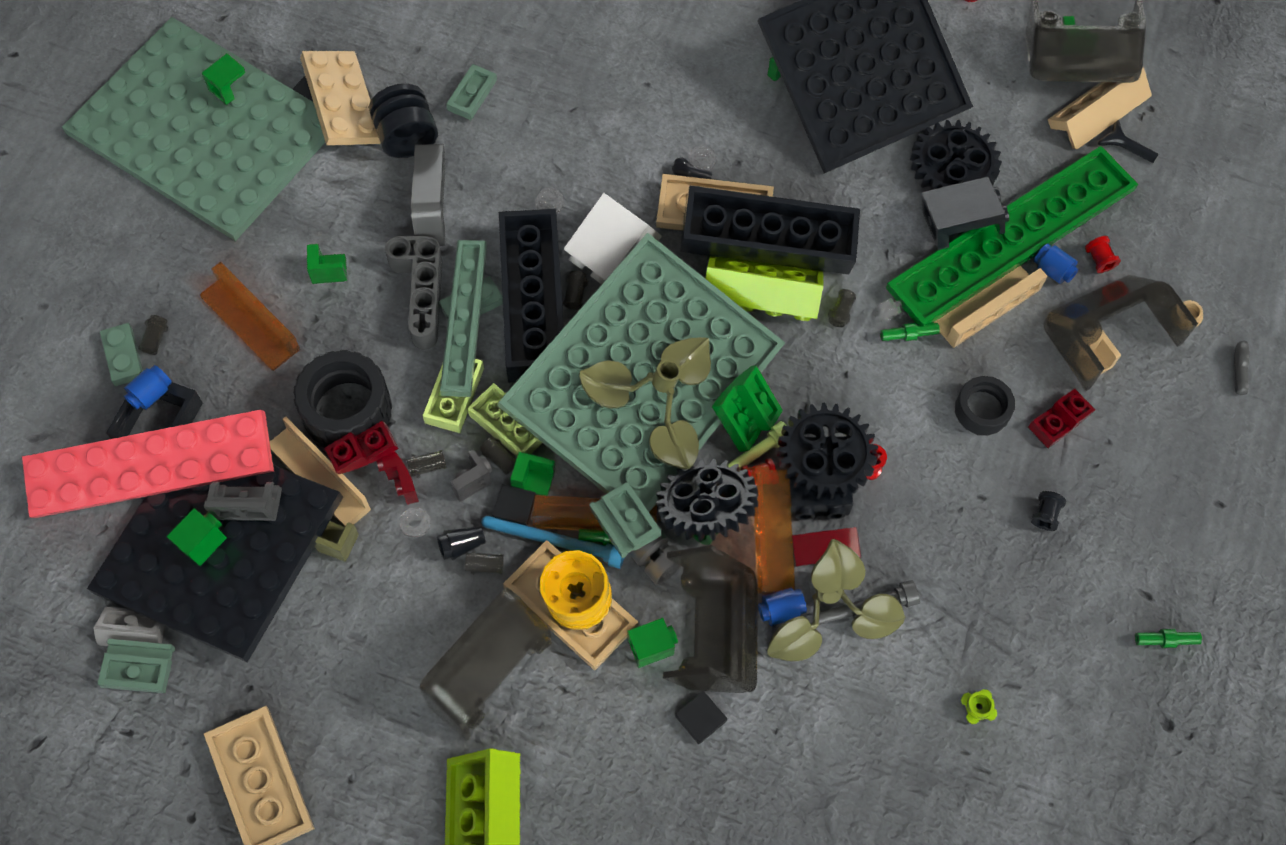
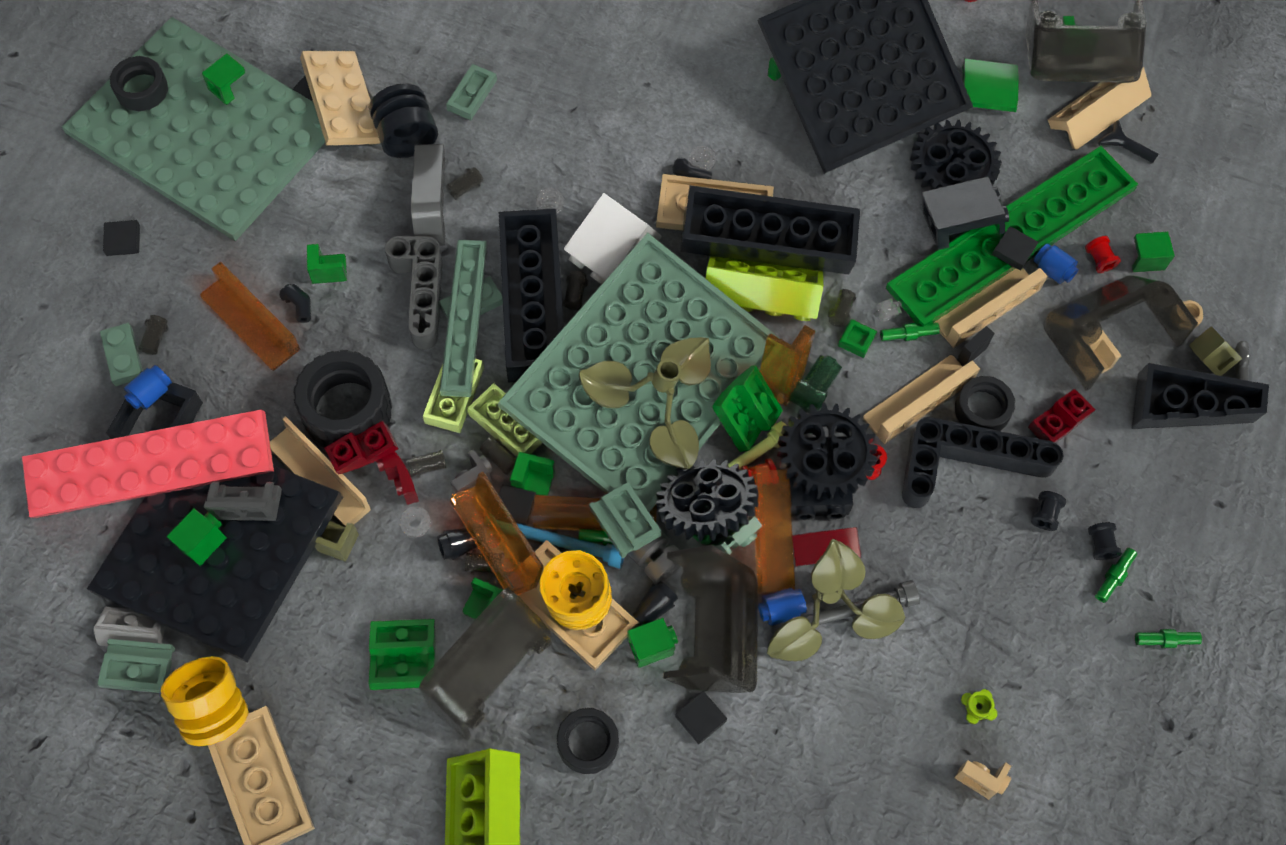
none -> black piece [103,220,140,256]
none -> black tyre [110,56,168,111]
none -> yellow wheel [161,656,249,746]
none -> black arm [279,284,311,323]
none -> green slope [368,619,436,690]
none -> clear smoke pin [446,167,484,200]
none -> clear orange panel [450,472,543,598]
none -> green panel [463,577,510,628]
none -> black tyre [557,708,619,774]
none -> black cone [632,580,678,625]
none -> sand green plate [703,516,762,558]
none -> clear orange panel [760,325,816,406]
none -> clear green piece [789,355,842,411]
none -> green tile [838,319,877,358]
none -> tan panel [863,355,980,444]
none -> black beam [902,417,1064,508]
none -> tan bracket [954,760,1011,800]
none -> black piece [957,326,995,366]
none -> green slope [962,59,1019,112]
none -> black piece [992,227,1038,271]
none -> black bush [1088,522,1122,560]
none -> green bar [1095,548,1138,603]
none -> green panel [1132,231,1175,272]
none -> black wedge [1132,363,1269,429]
none -> olive panel [1189,326,1242,376]

